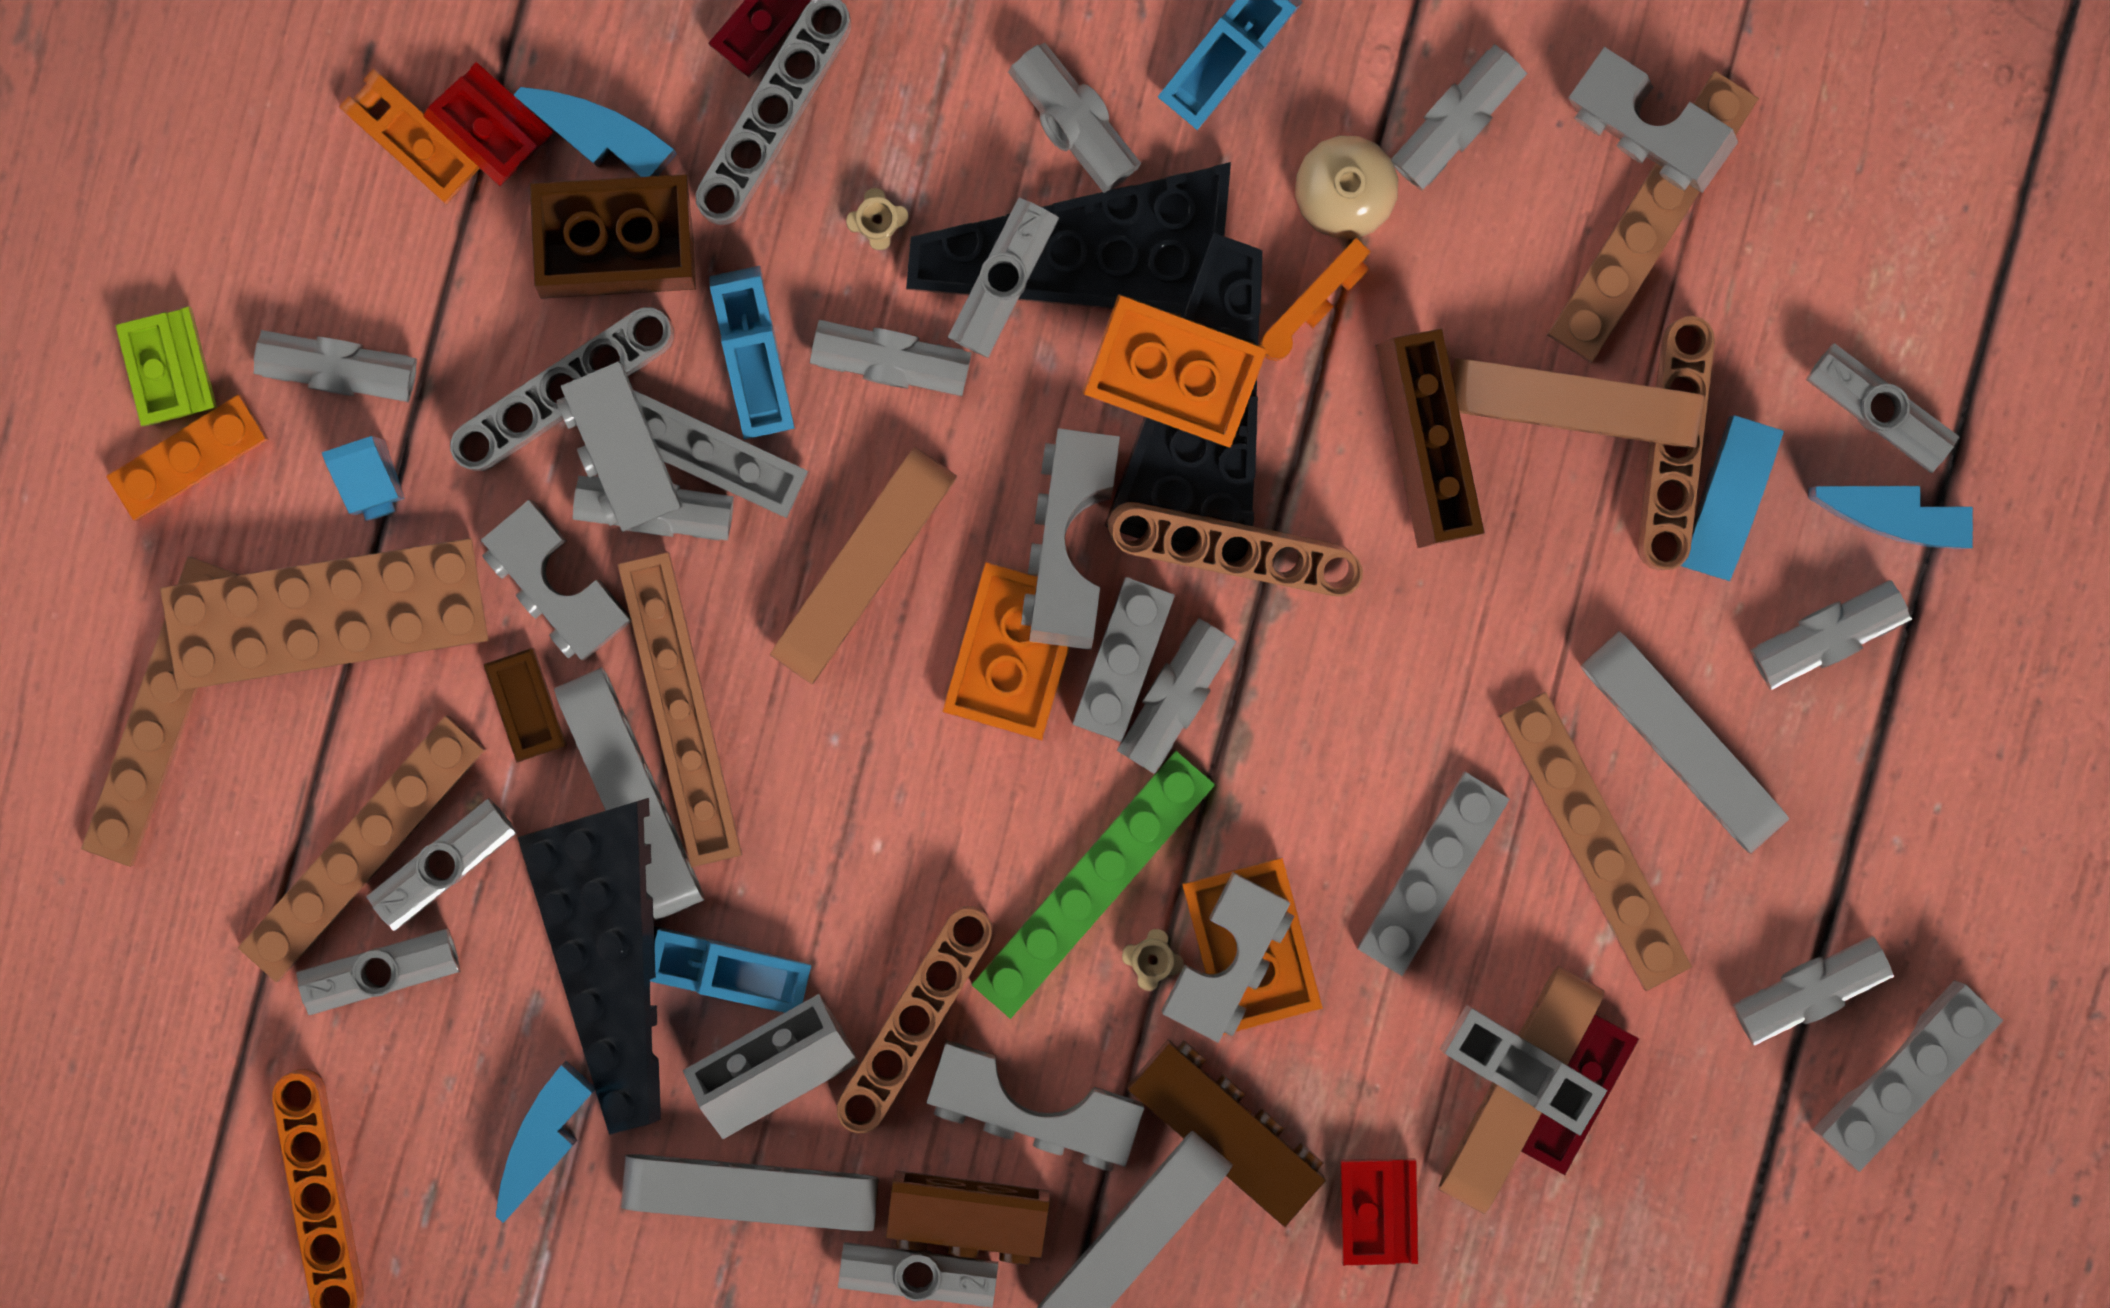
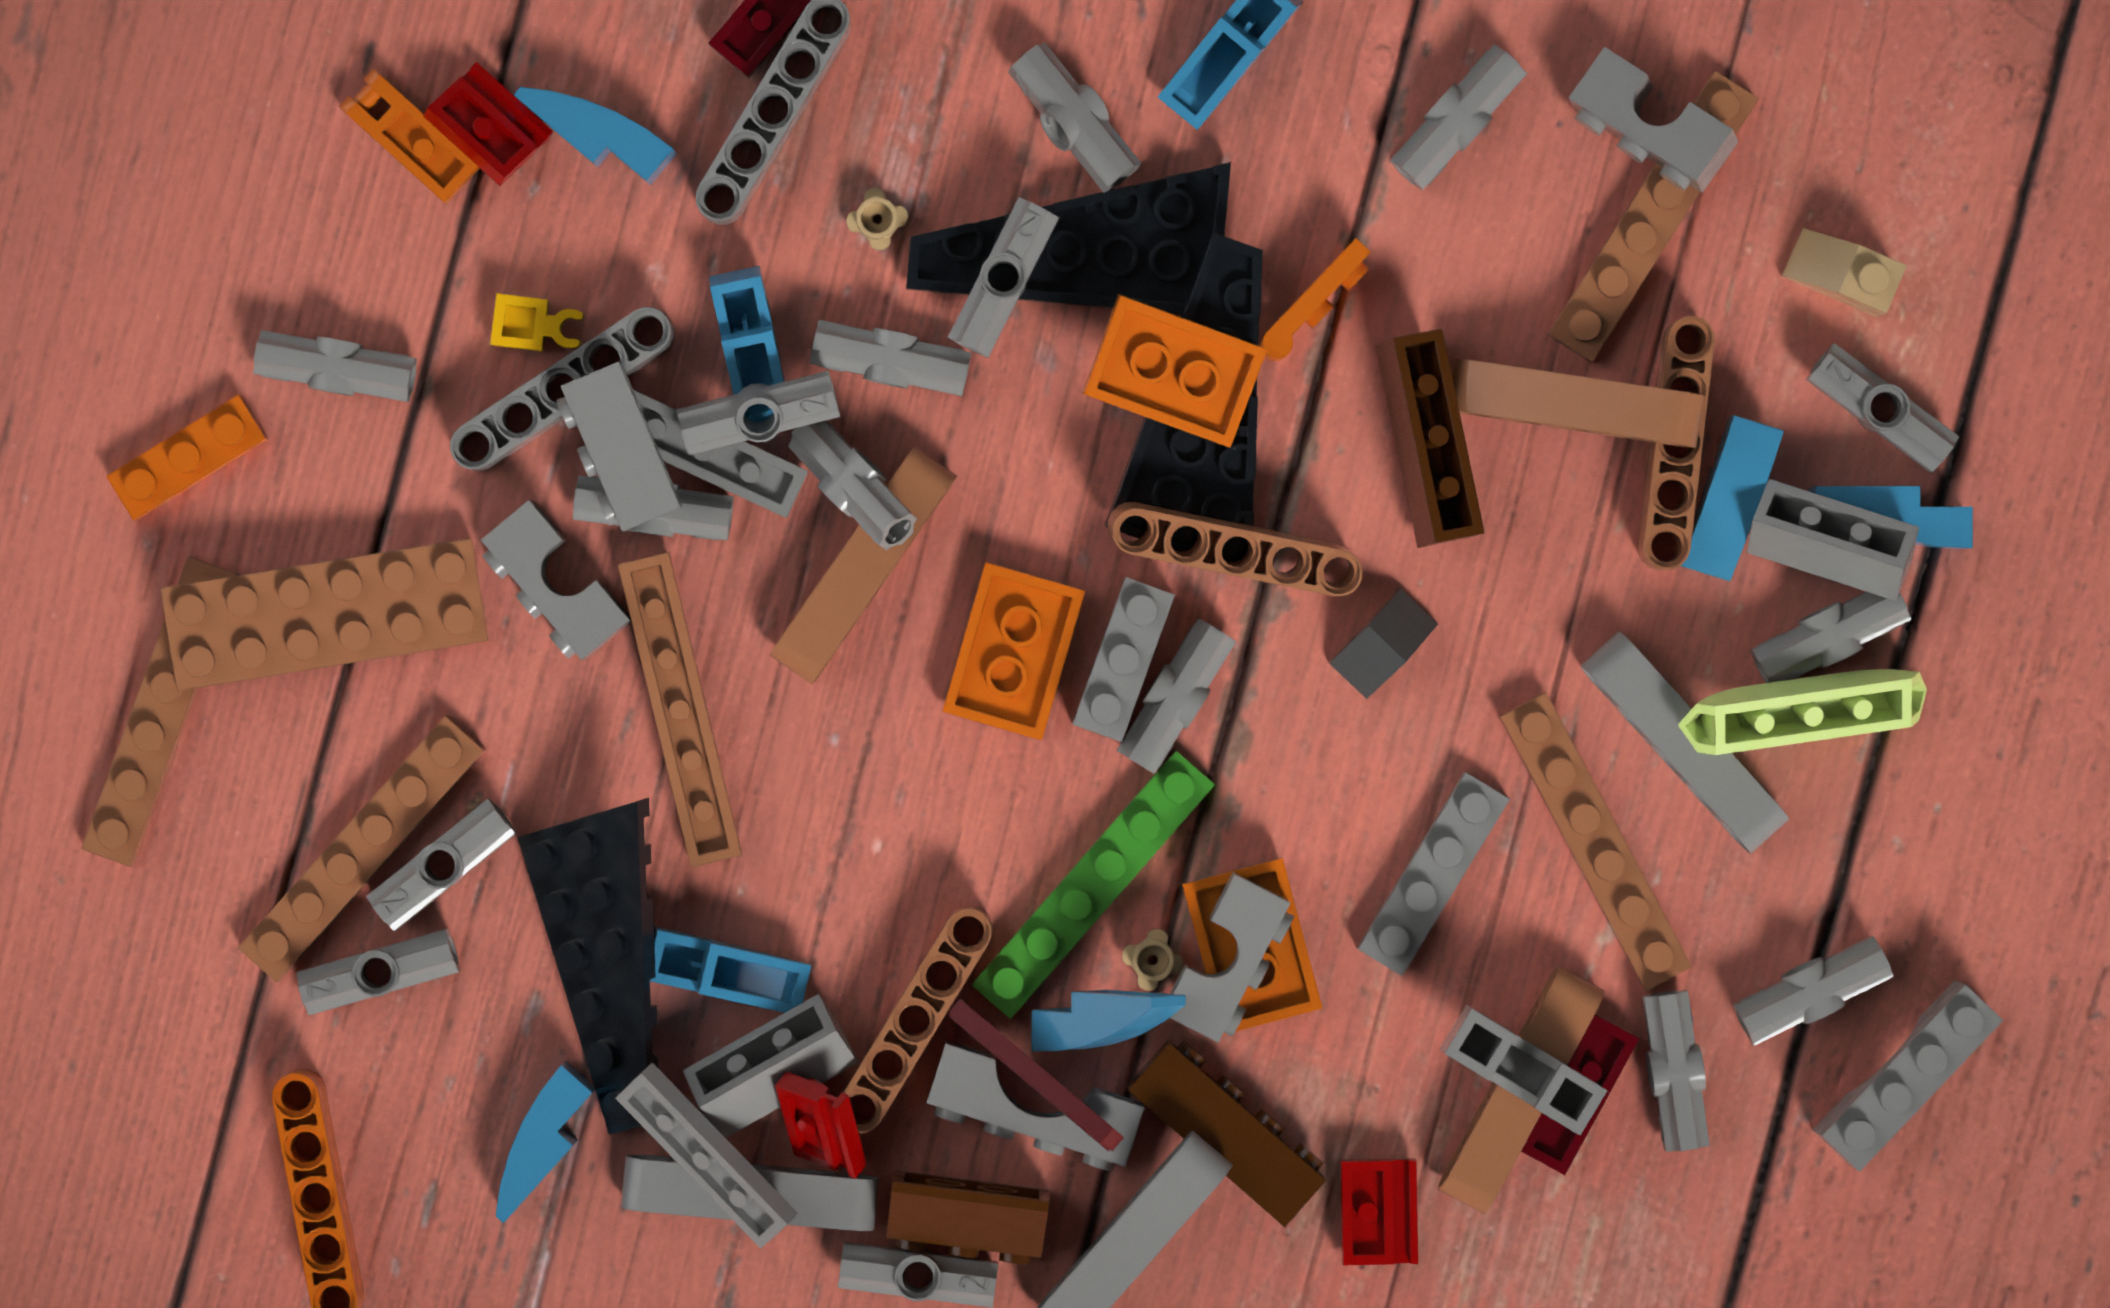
lime plate [115,306,217,427] -> none
dark azure slope [322,436,405,521] -> none
reddish brown tile [483,648,567,763] -> none
reddish brown slope [530,174,696,299] -> none
light grey beam [554,667,704,921] -> none
light grey arch [1021,428,1120,650] -> none
tan cylinder [1295,135,1398,239] -> none
none -> yellow plate [490,293,585,352]
none -> light grey plate [615,1063,798,1249]
none -> light grey piece [677,370,840,455]
none -> red plate [775,1071,867,1179]
none -> light grey piece [788,420,917,550]
none -> dark red tile [948,999,1124,1152]
none -> dark azure slope [1031,989,1186,1051]
none -> dark grey slope [1329,588,1438,699]
none -> light grey piece [1642,990,1710,1152]
none -> yellowish green brick [1678,669,1927,755]
none -> light grey brick [1747,479,1919,601]
none -> tan slope [1781,228,1907,317]

